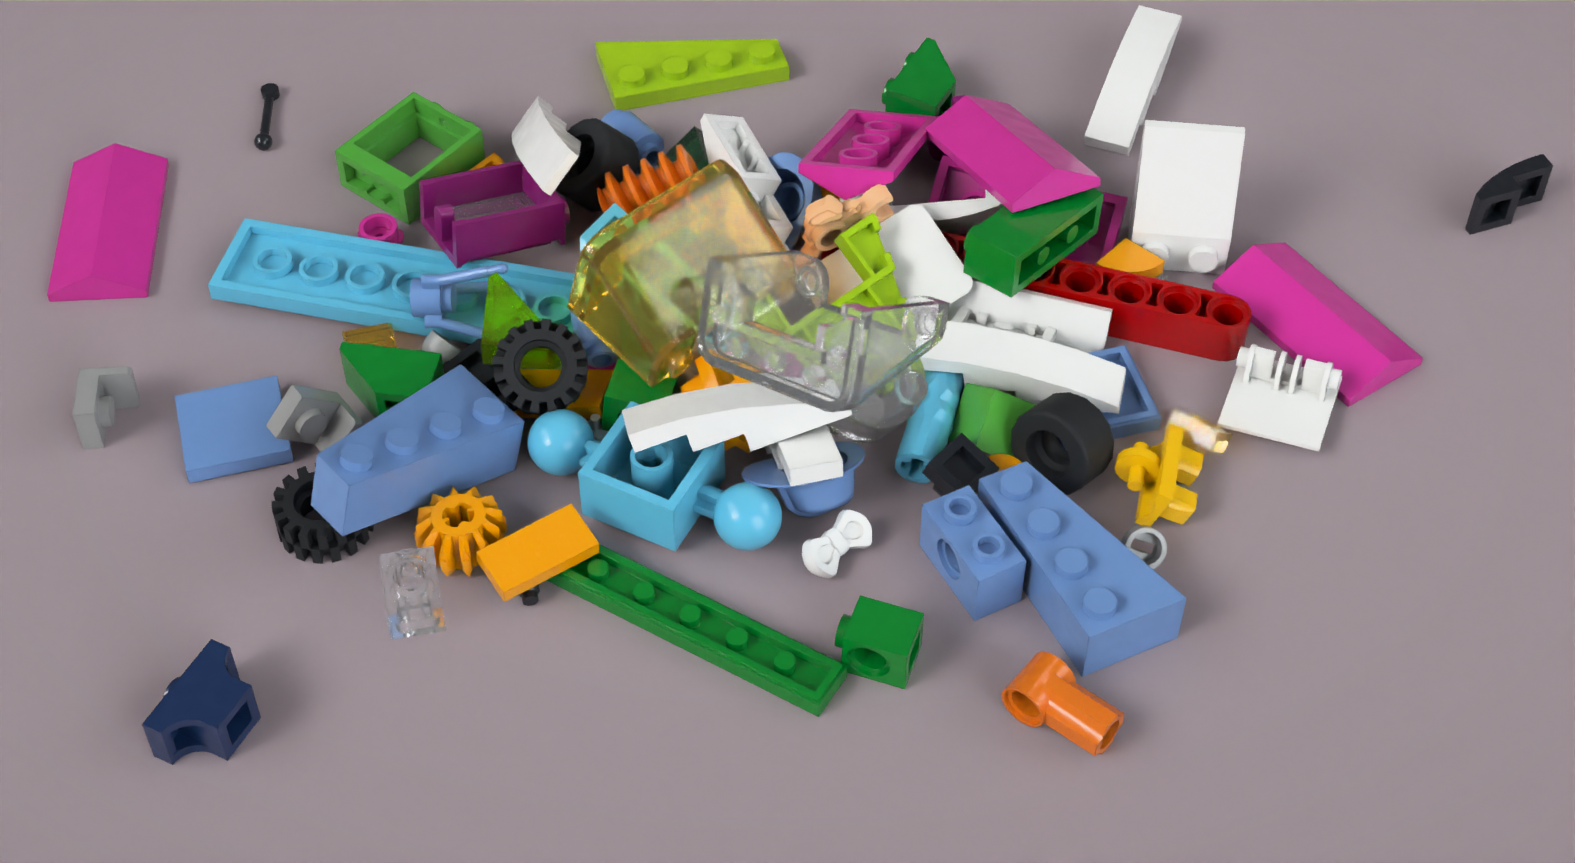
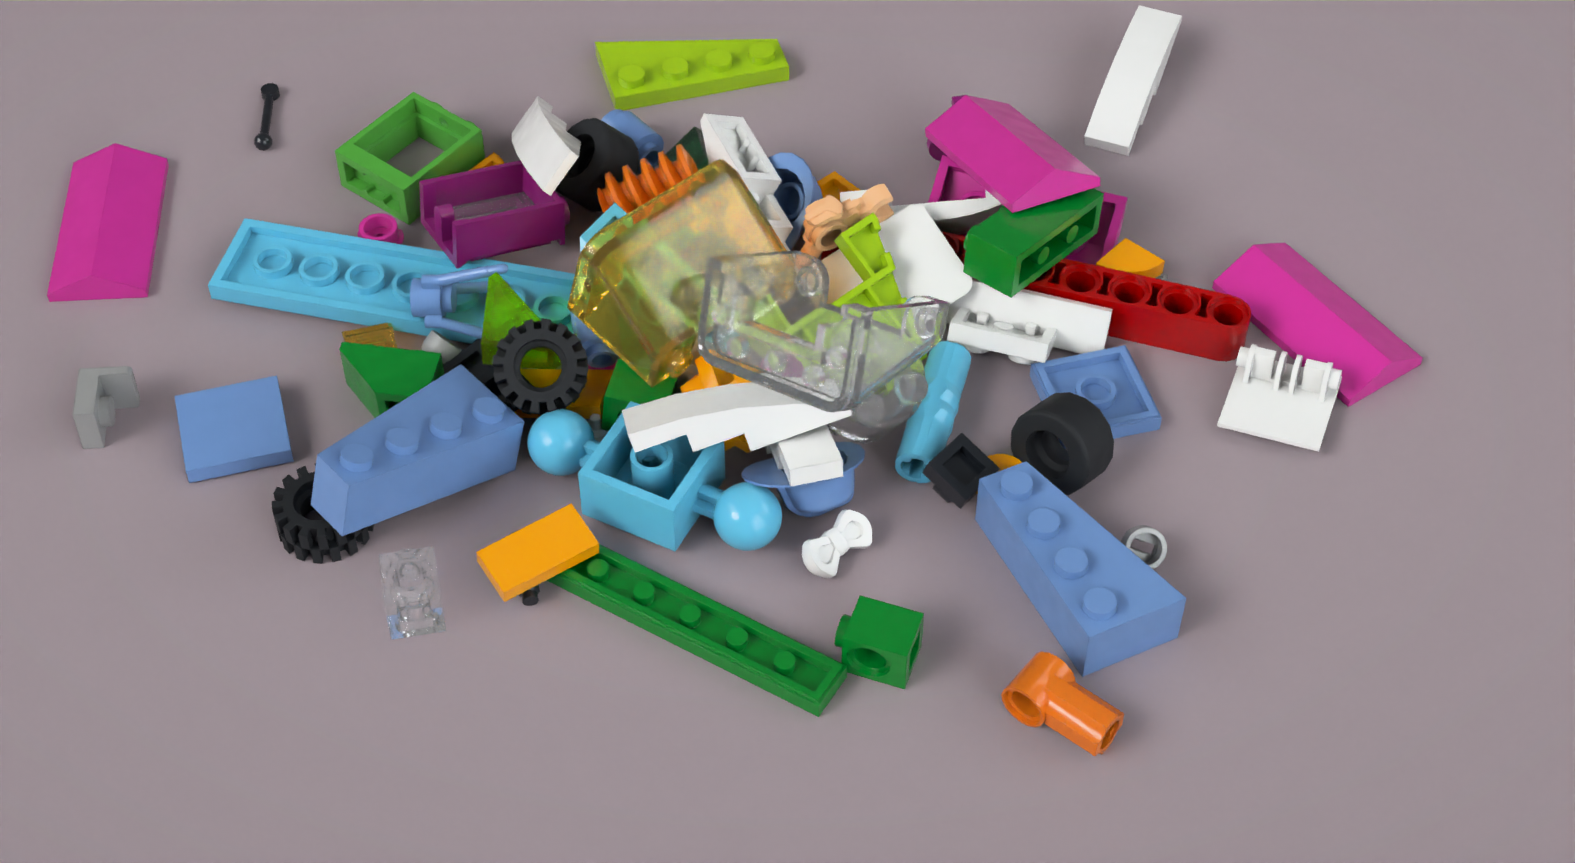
dark blue brick [142,639,261,765] -> none
light grey bracket [266,384,363,452] -> none
light orange gear [414,486,507,578] -> none
dark pink slope [798,109,939,200] -> none
green slope [882,38,956,116] -> none
white slope [911,317,1126,414] -> none
medium blue brick [919,485,1026,621] -> none
bright green panel [948,383,1035,456] -> none
yellow hips [1114,423,1204,526] -> none
white slope [1128,120,1245,274] -> none
clear yellow plate [1165,408,1233,454] -> none
black slope [1465,154,1553,235] -> none

